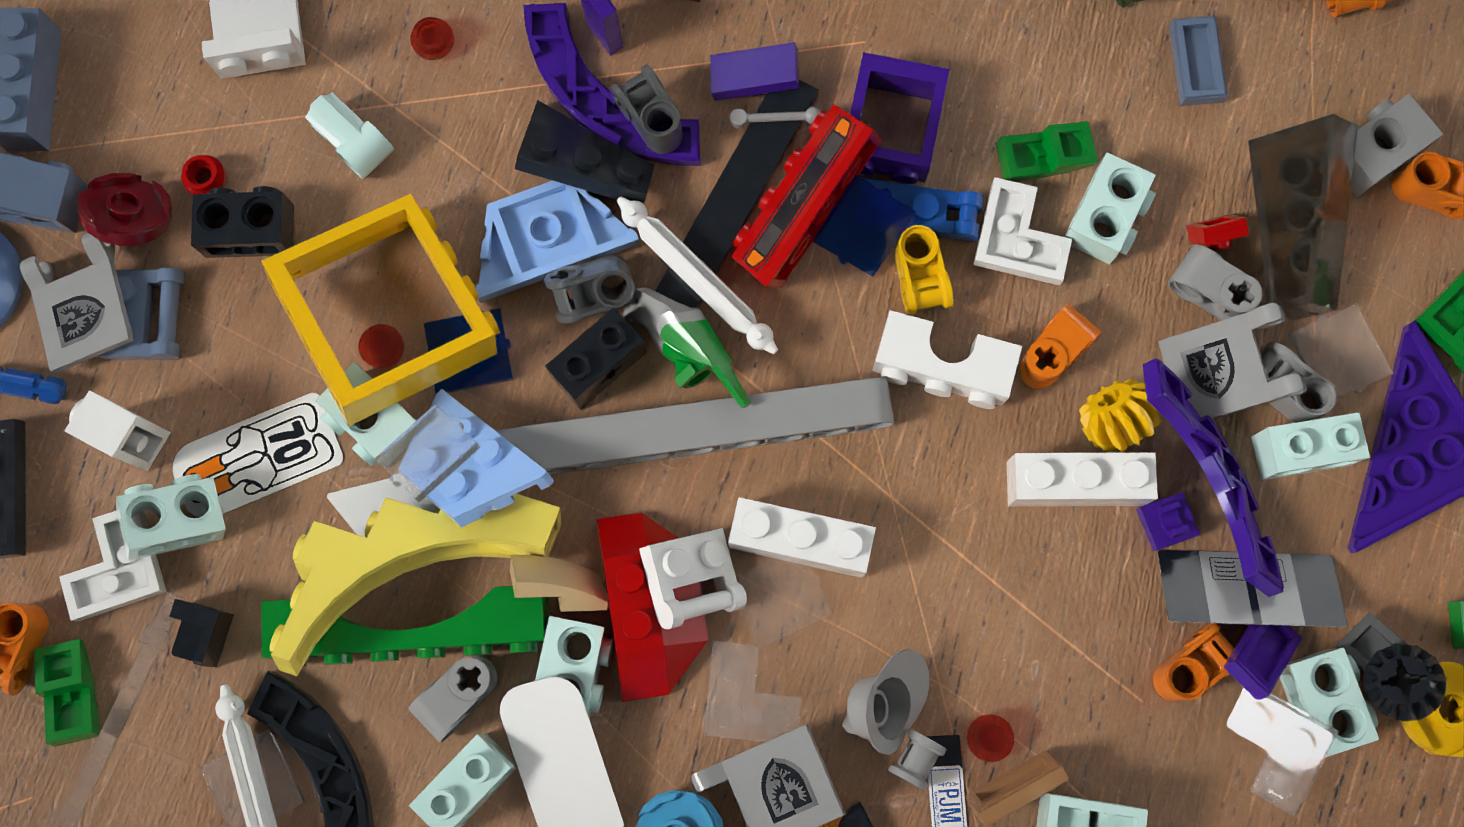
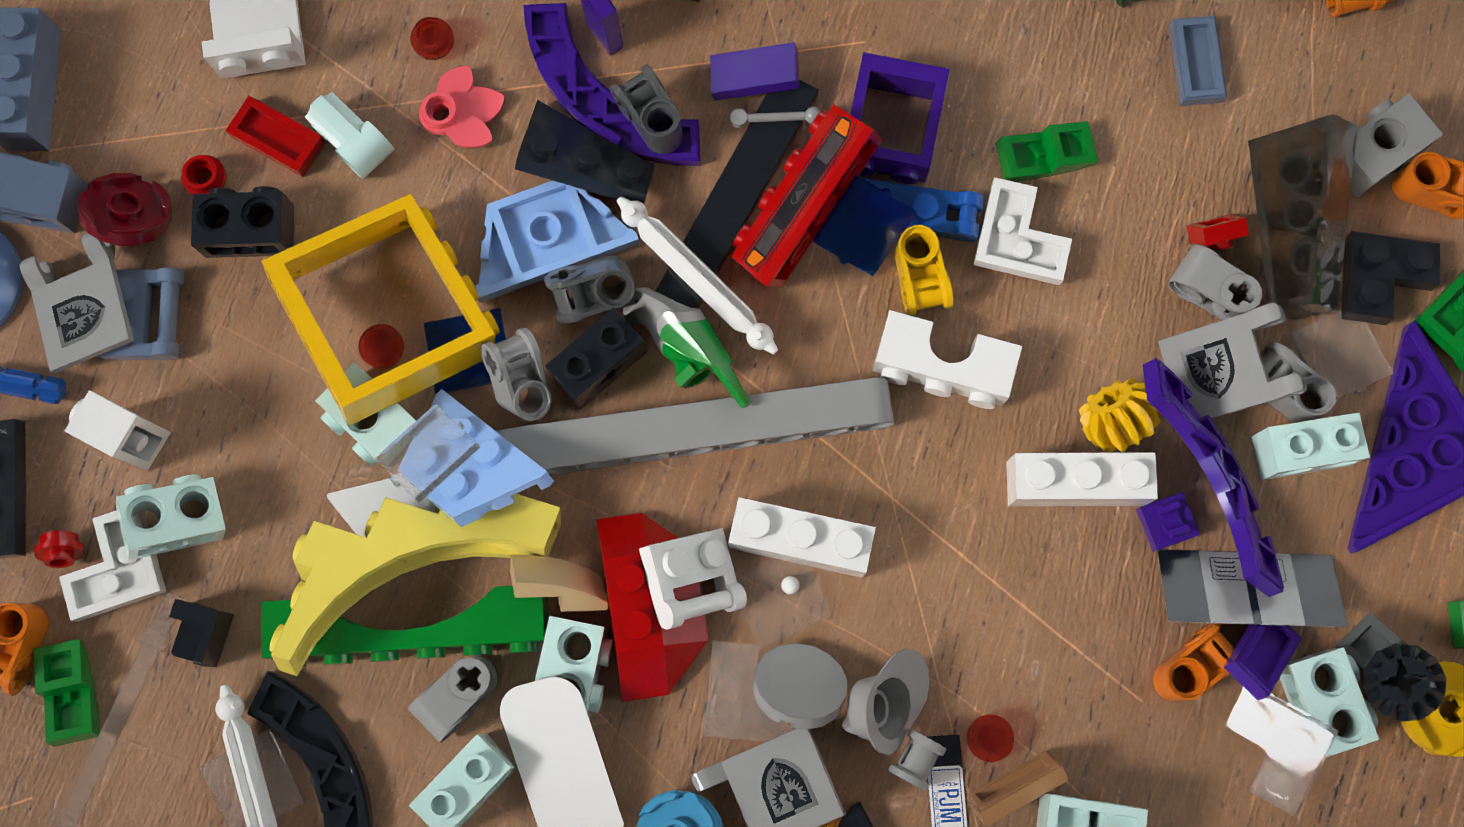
sticker [173,393,343,517] -> none
orange piece [1019,303,1103,390] -> none
light aqua brick [1064,152,1156,265] -> none
none -> red plate [34,530,84,568]
none -> red tile [225,95,326,177]
none -> coral plate [419,66,505,148]
none -> light grey piece [481,328,551,421]
none -> light grey tile [752,643,847,730]
none -> white piece [781,576,800,594]
none -> black plate [1341,231,1440,325]

